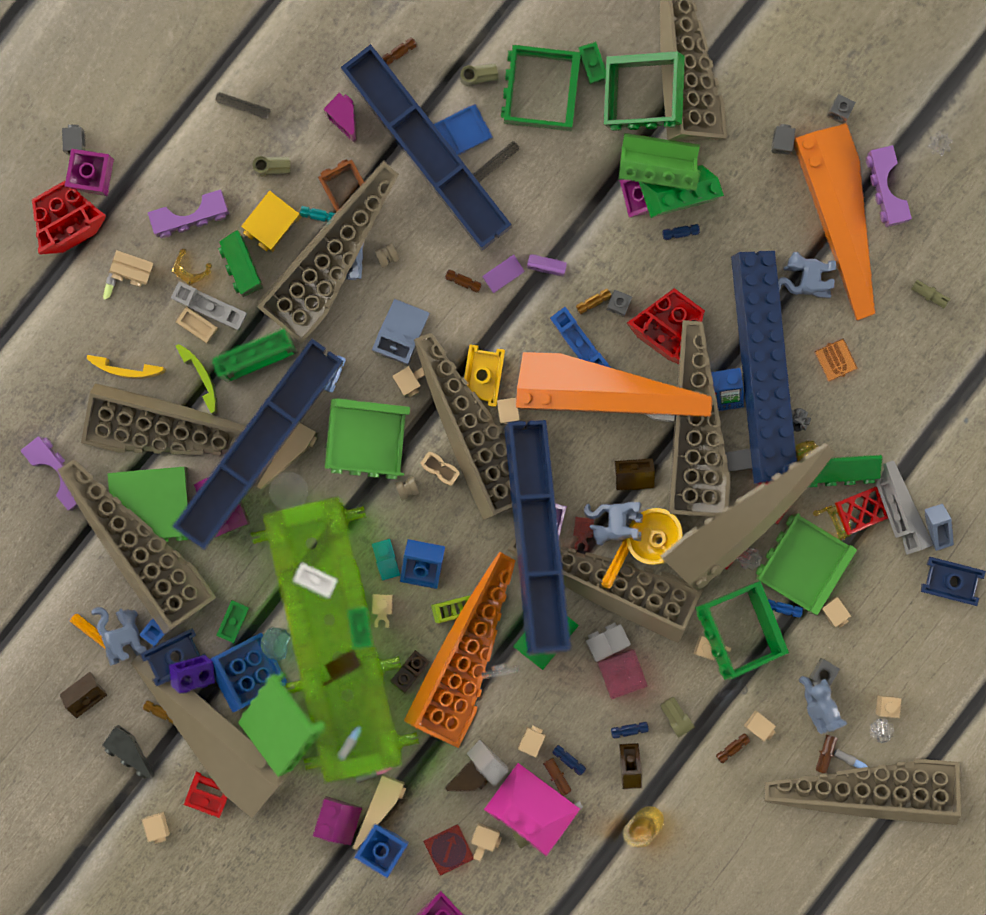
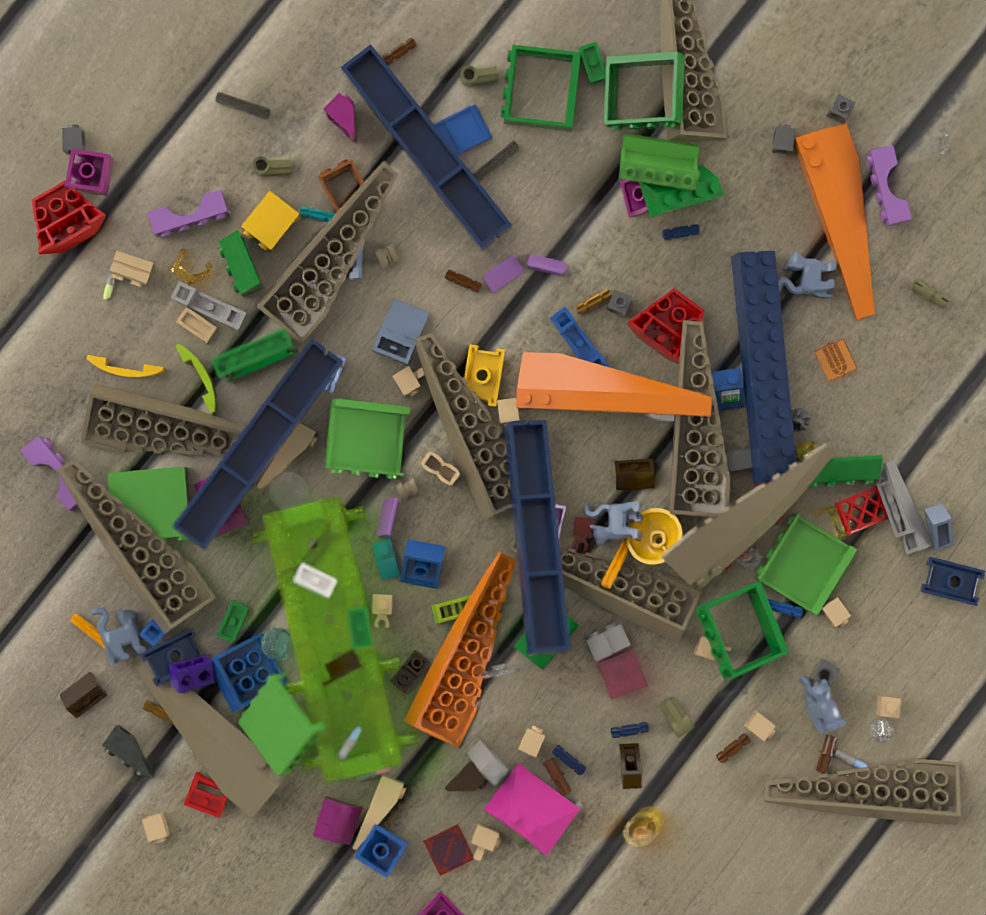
none -> medium lavender slope [376,498,398,539]

